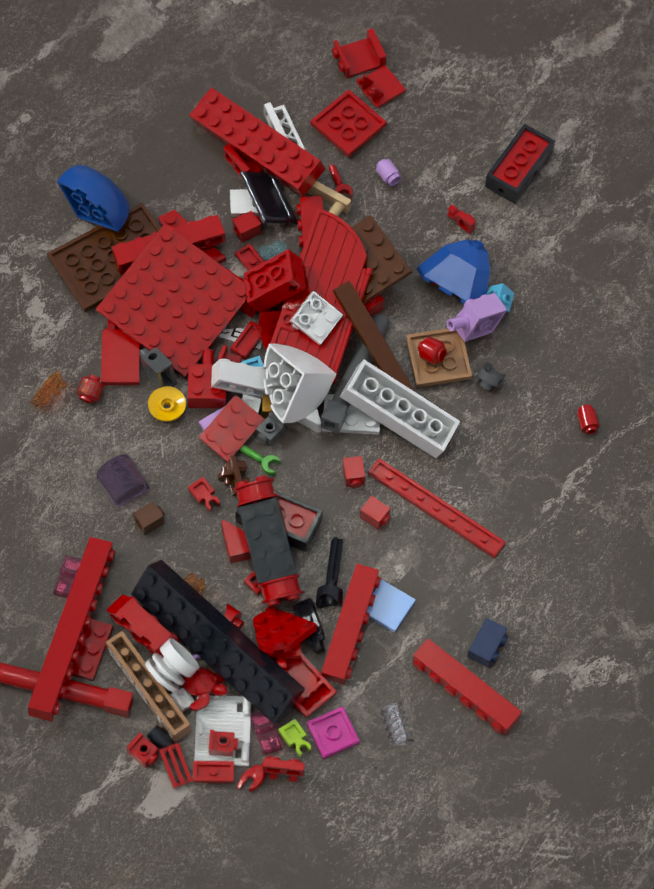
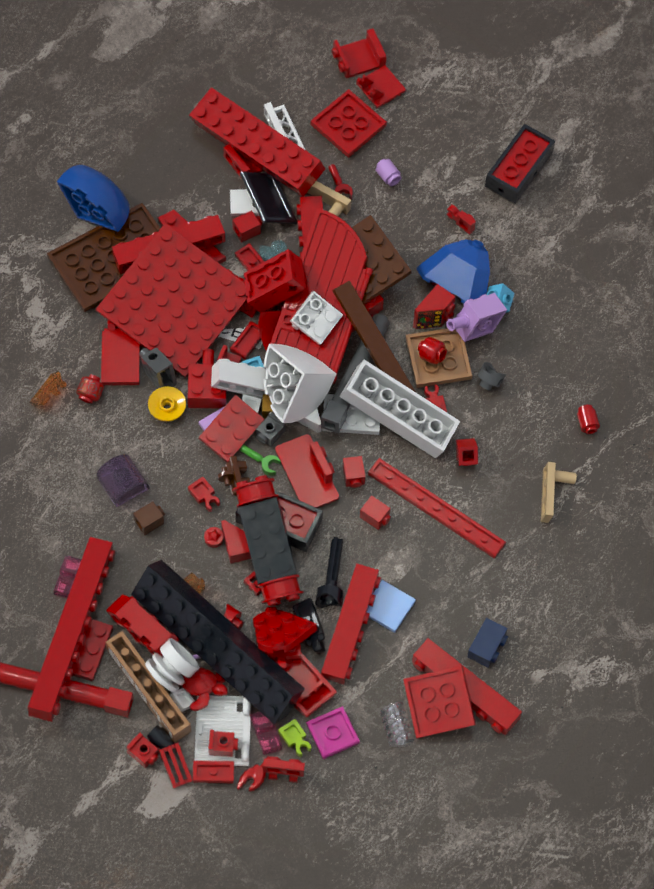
none -> red tile [204,527,224,548]
none -> bracket [275,434,339,508]
none -> red plate [403,665,476,738]
none -> red slope [413,284,456,329]
none -> red plate [424,384,447,412]
none -> red brick [456,438,478,466]
none -> tan piece [541,462,577,523]

